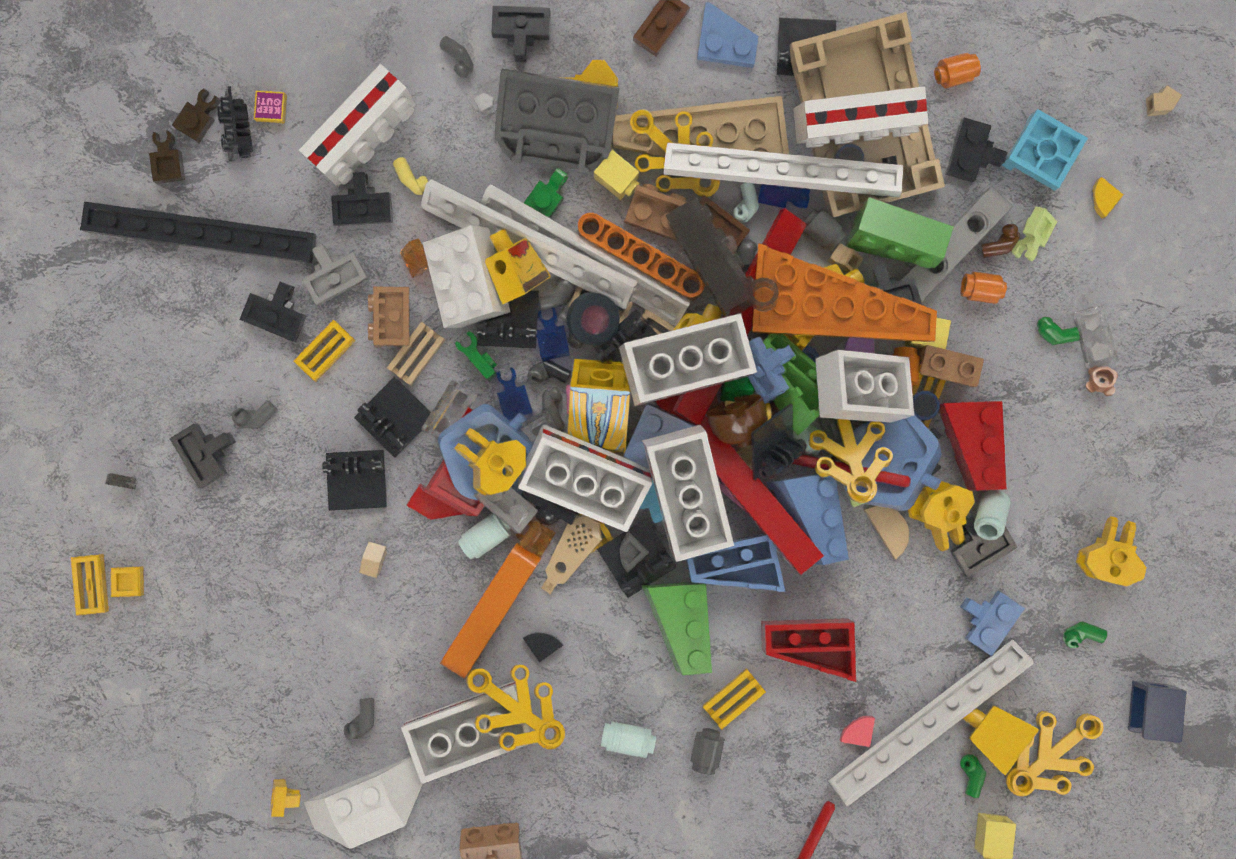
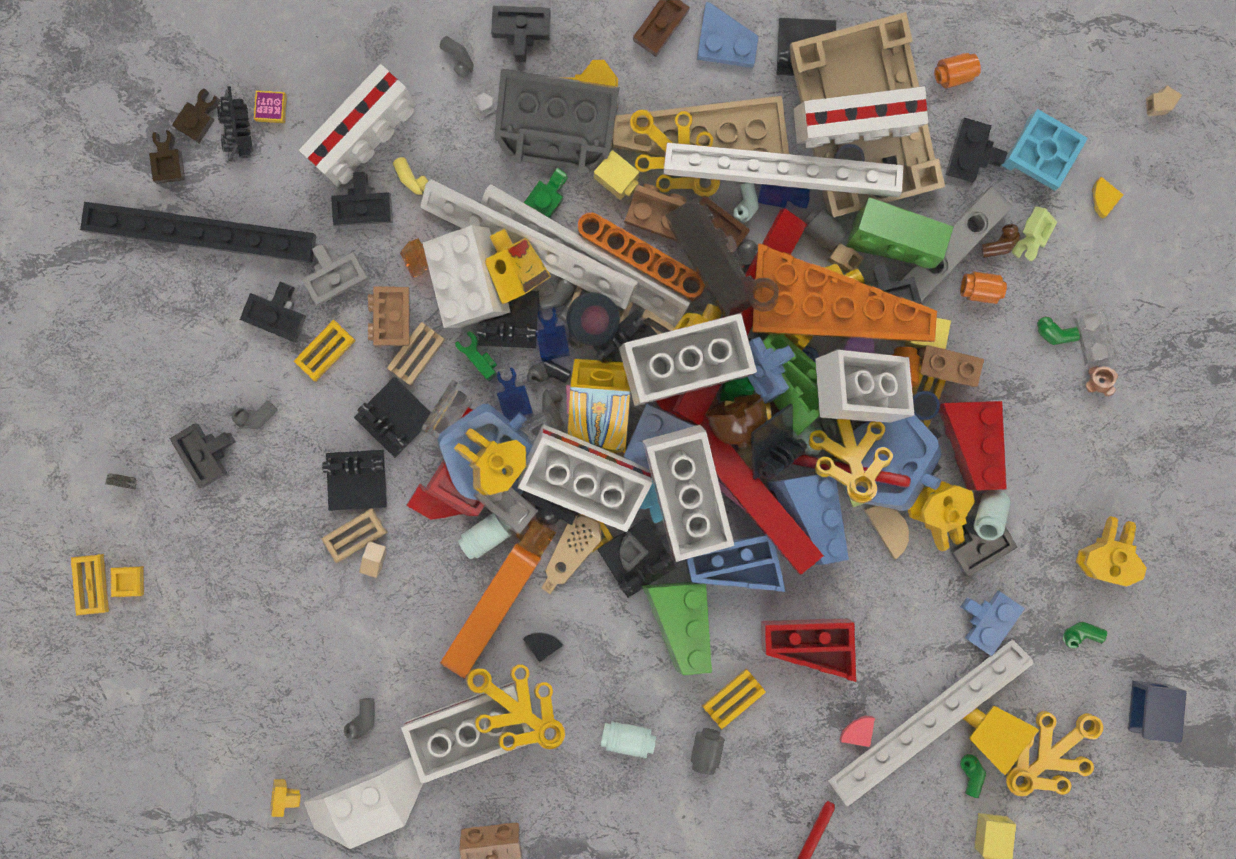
none -> tan tile [321,508,388,563]

